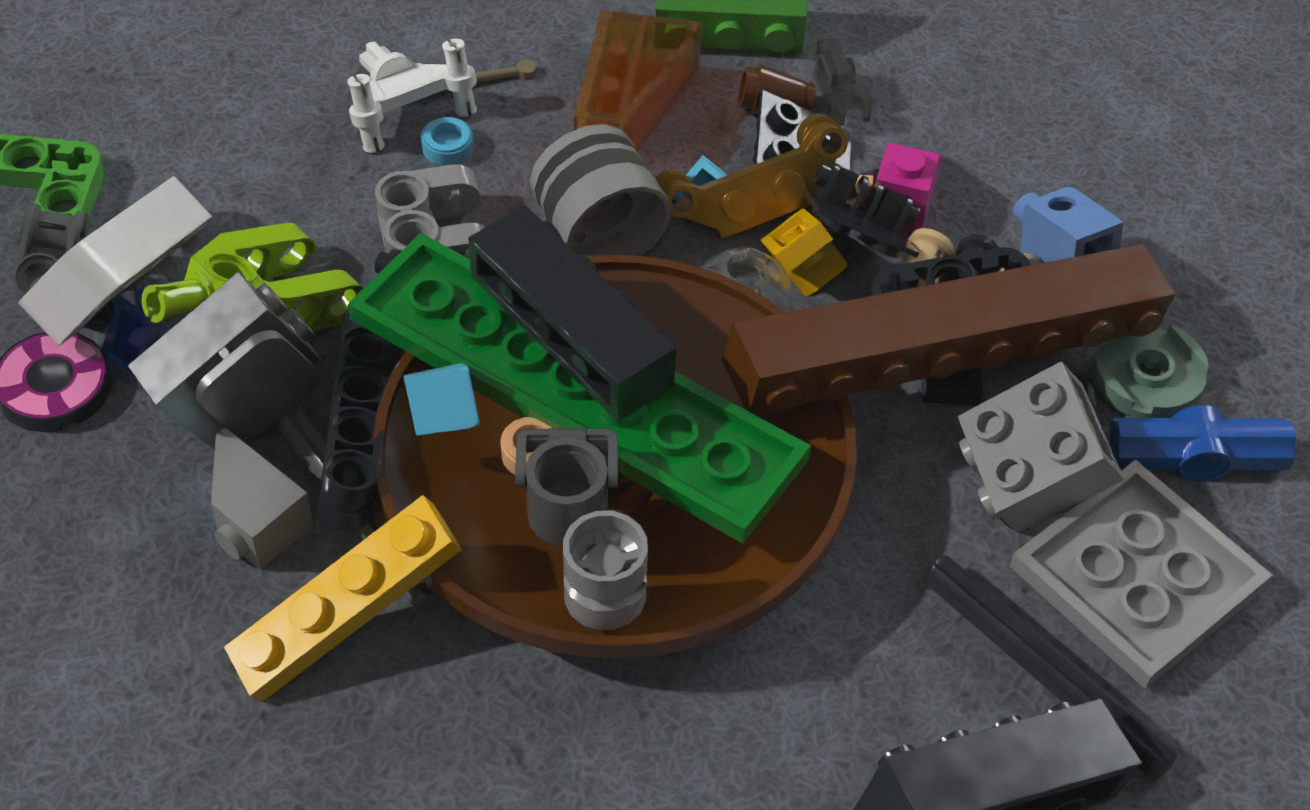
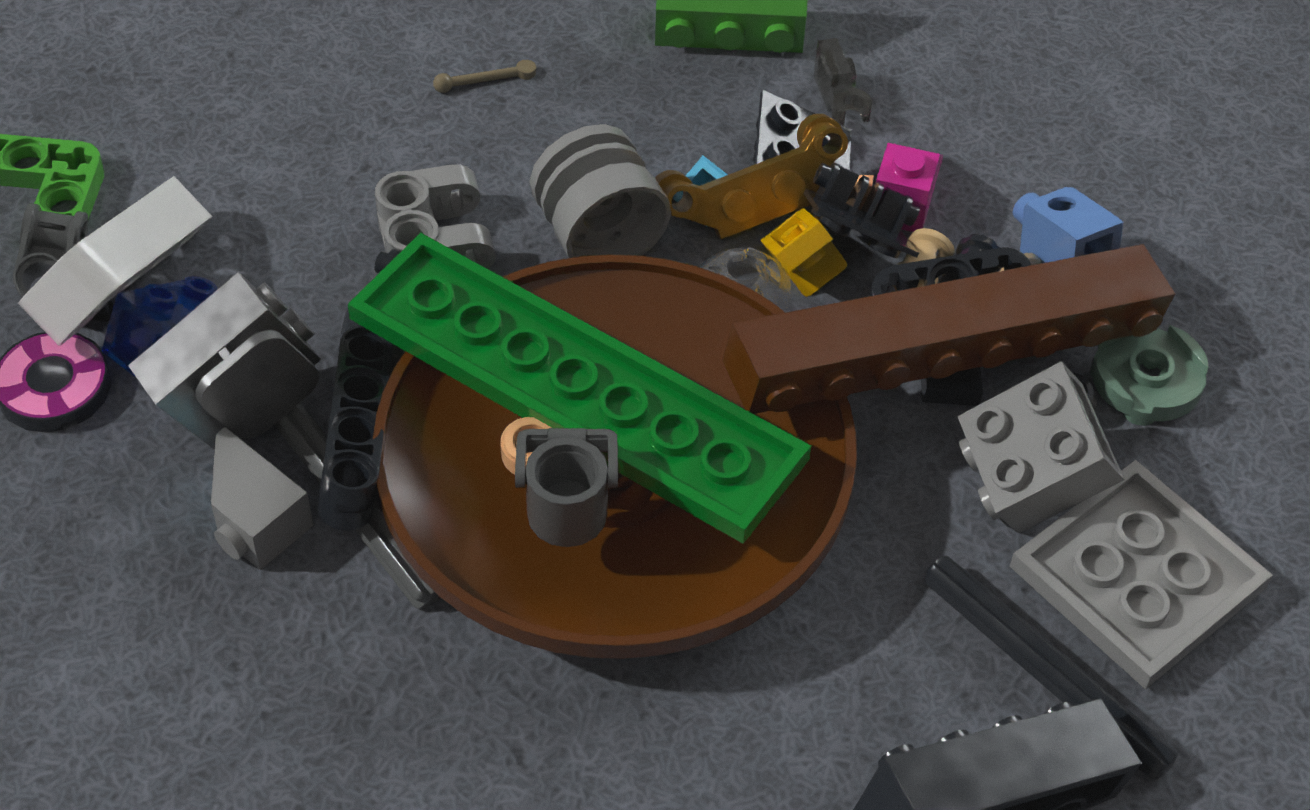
lime piece [142,223,363,331] -> none
yellow plate [224,495,462,701] -> none
white axle [347,39,477,153] -> none
medium azure slope [403,363,480,436] -> none
medium azure tile [421,117,474,166] -> none
black brick [468,205,677,422] -> none
light grey wheel [563,511,648,630] -> none
clear orange wedge [574,10,702,152] -> none
reddish brown cone [738,64,816,114] -> none
blue piece [1109,405,1296,481] -> none

